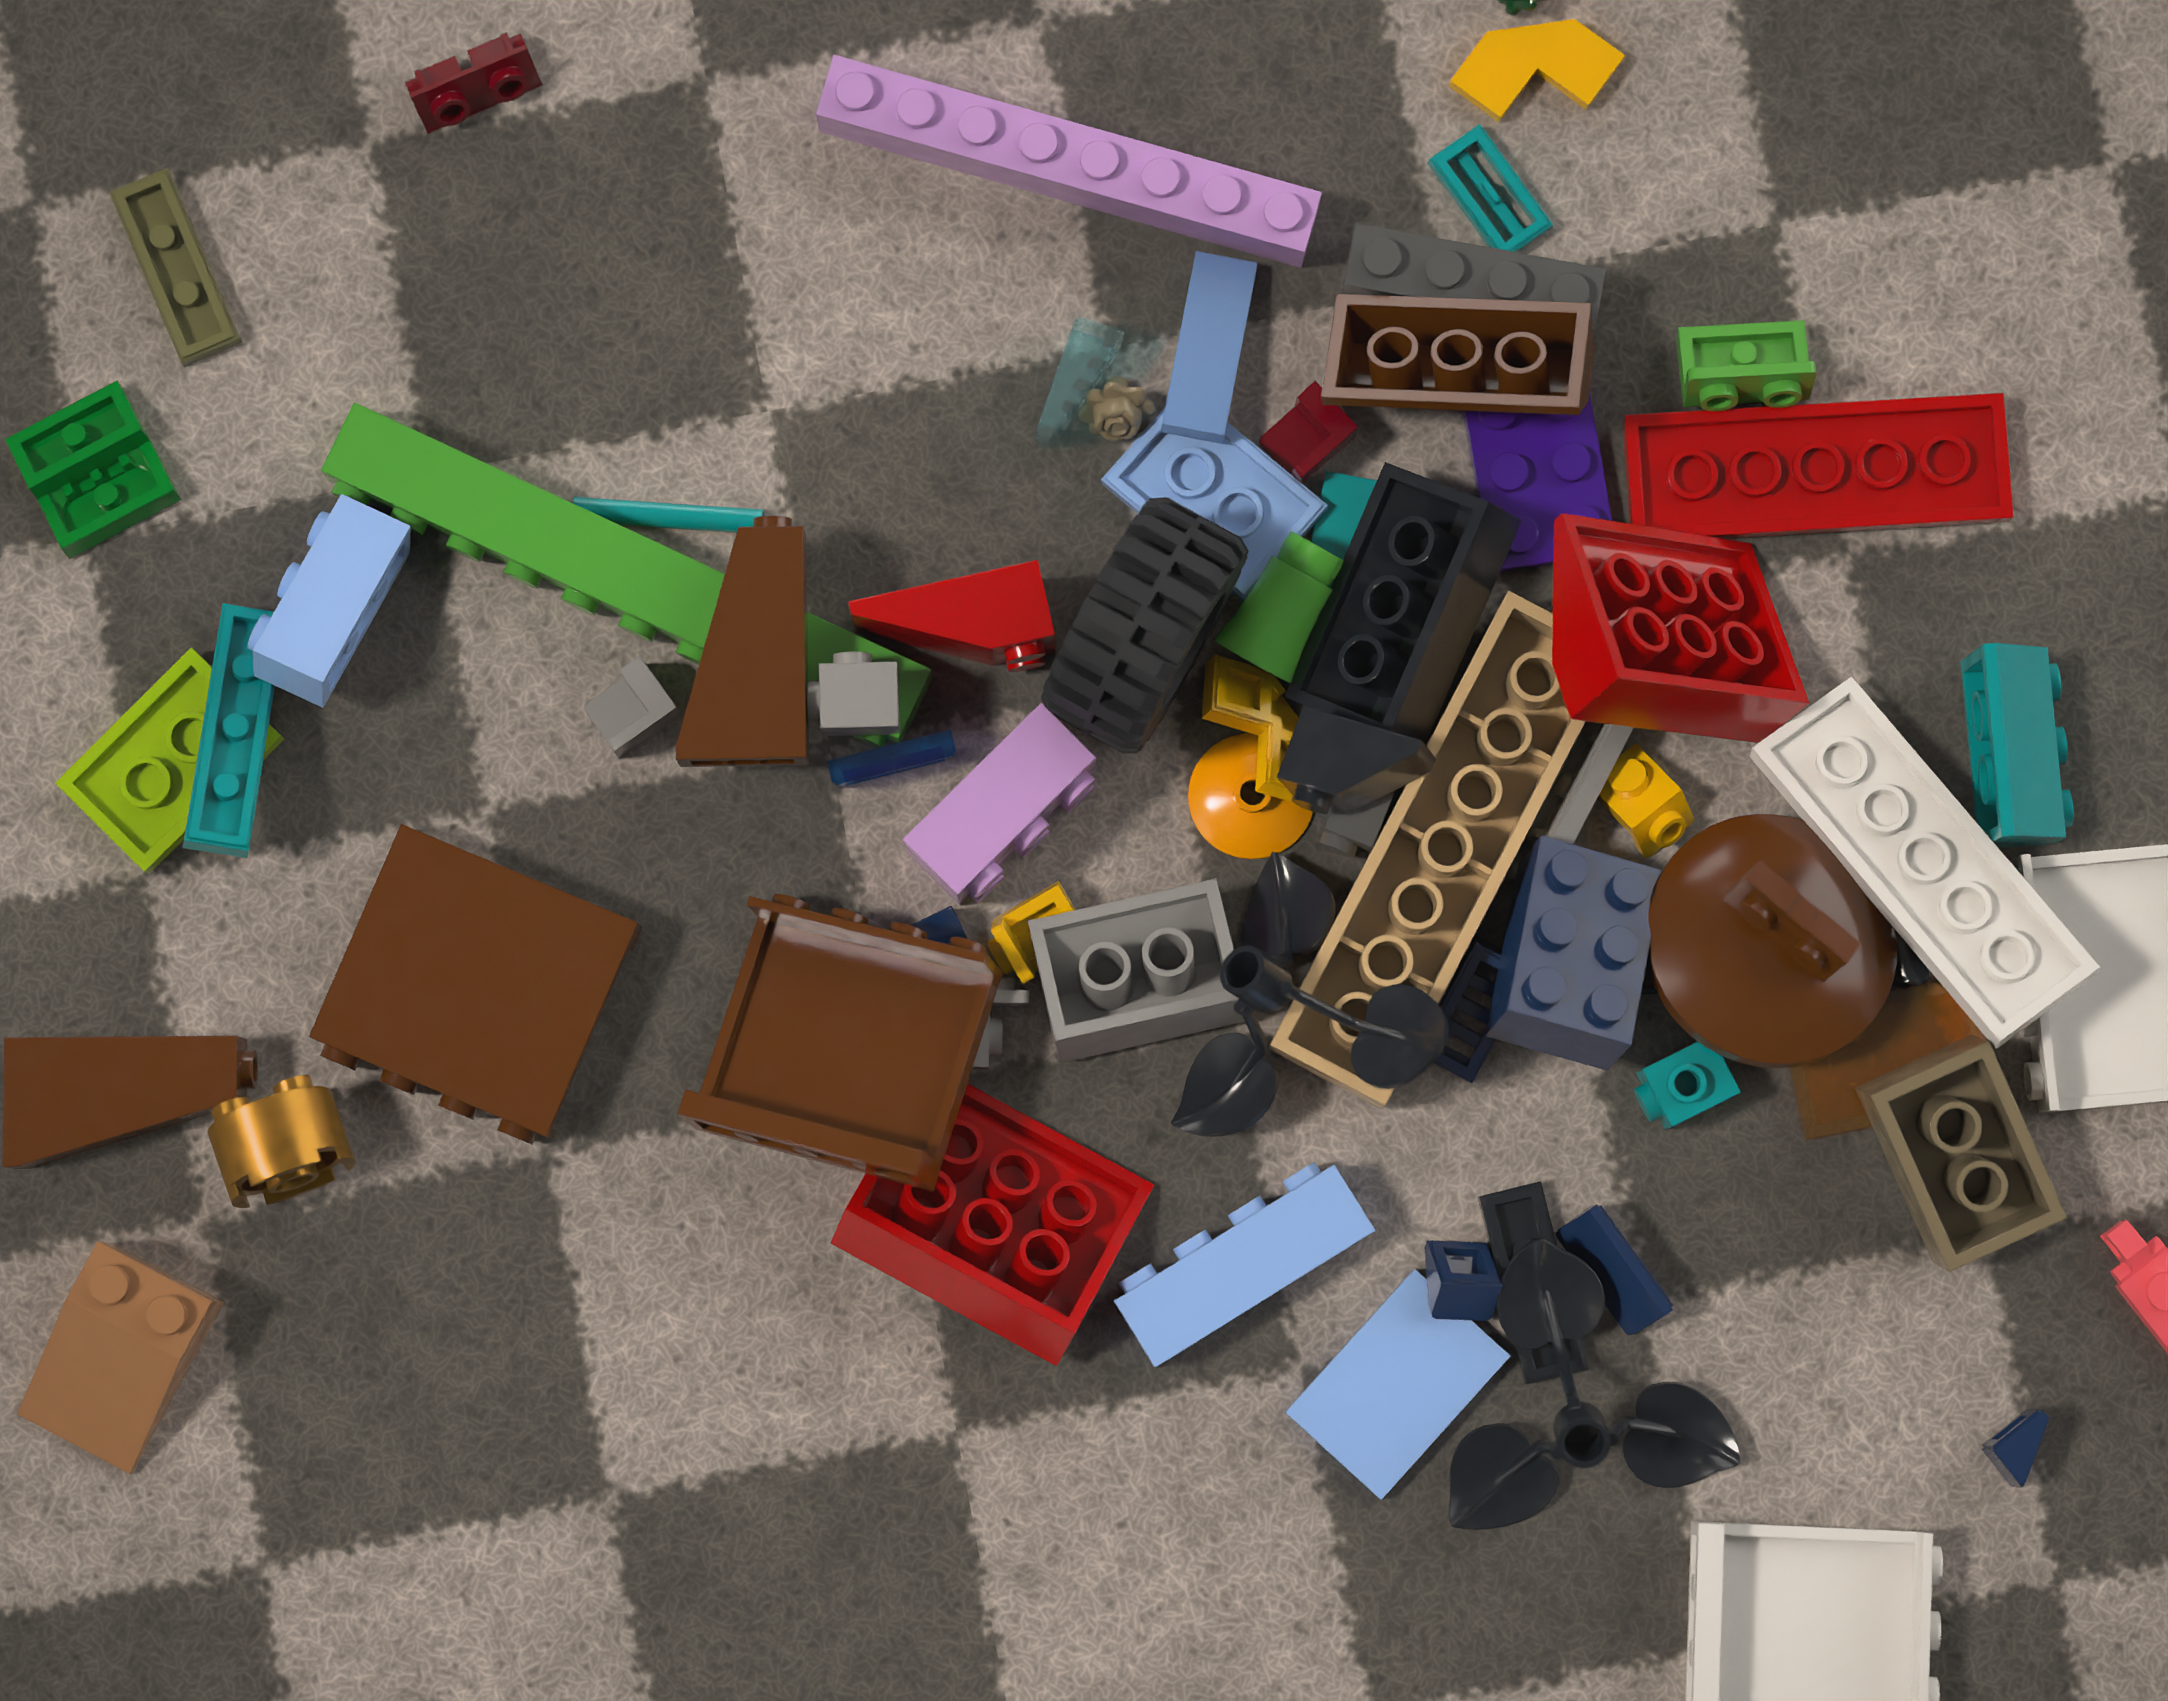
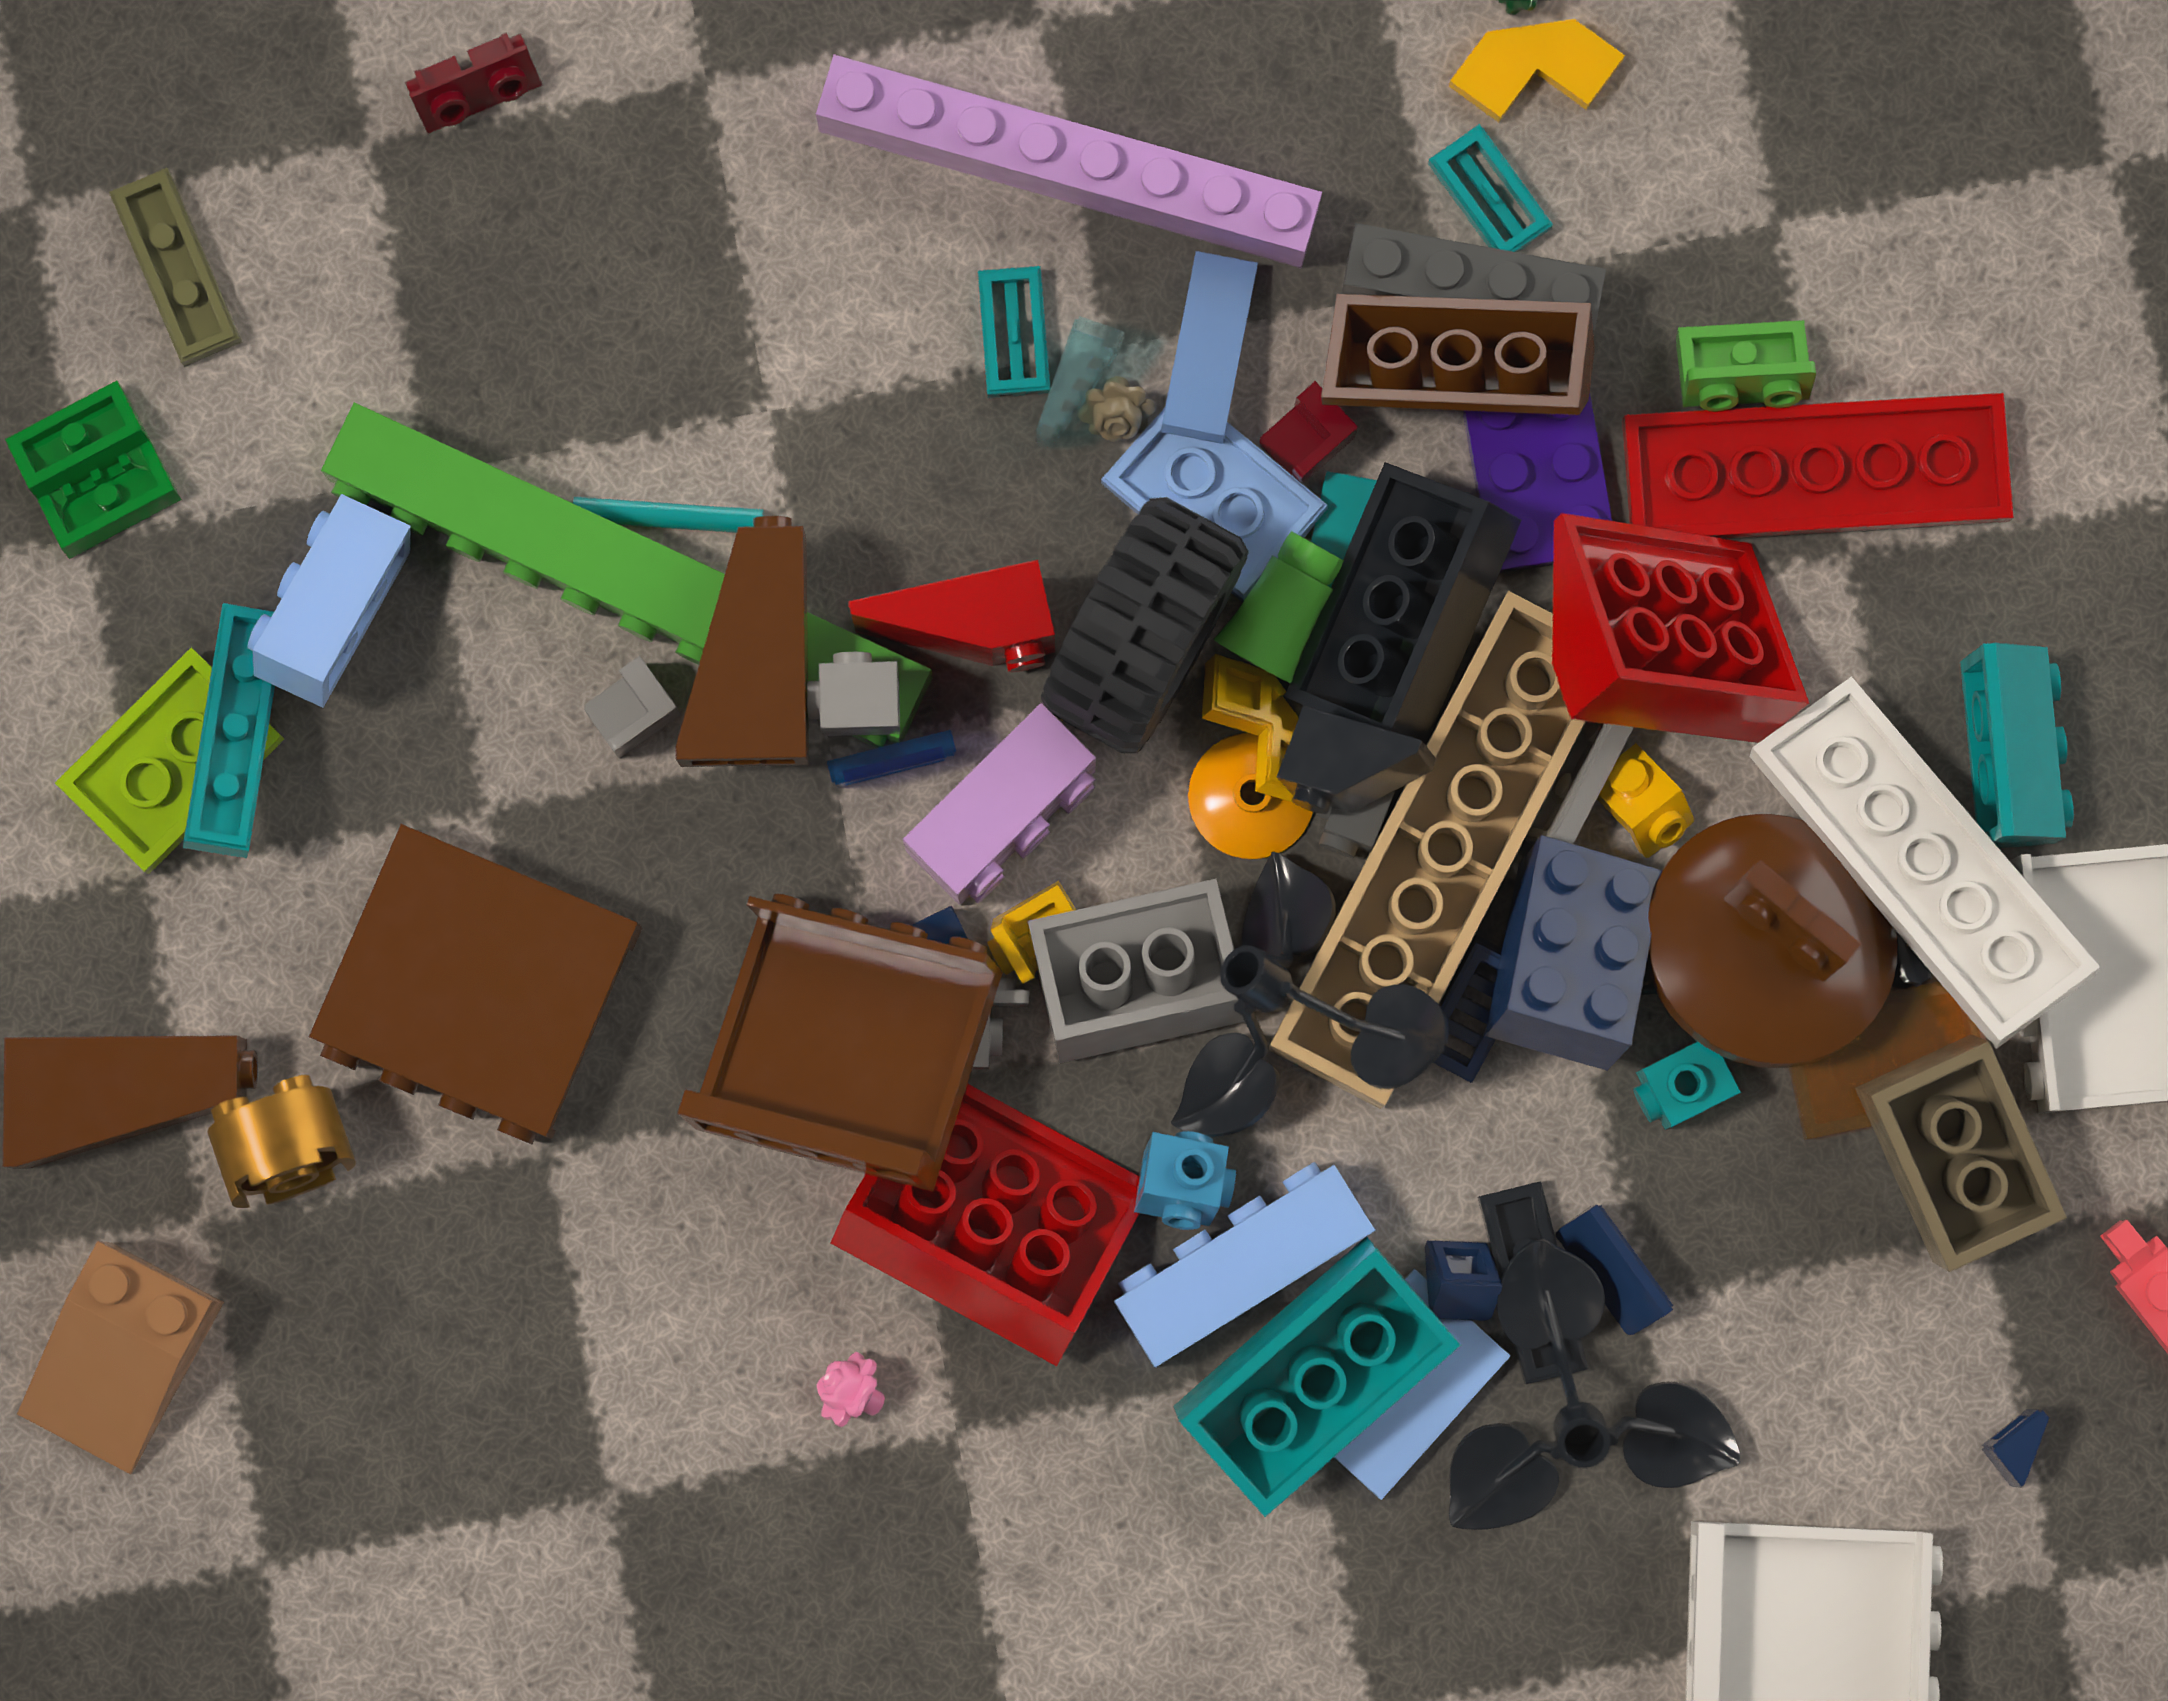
none -> bright pink plant [816,1352,885,1427]
none -> teal tile [978,266,1050,398]
none -> dark azure brick [1134,1131,1236,1230]
none -> teal slope [1173,1236,1461,1517]

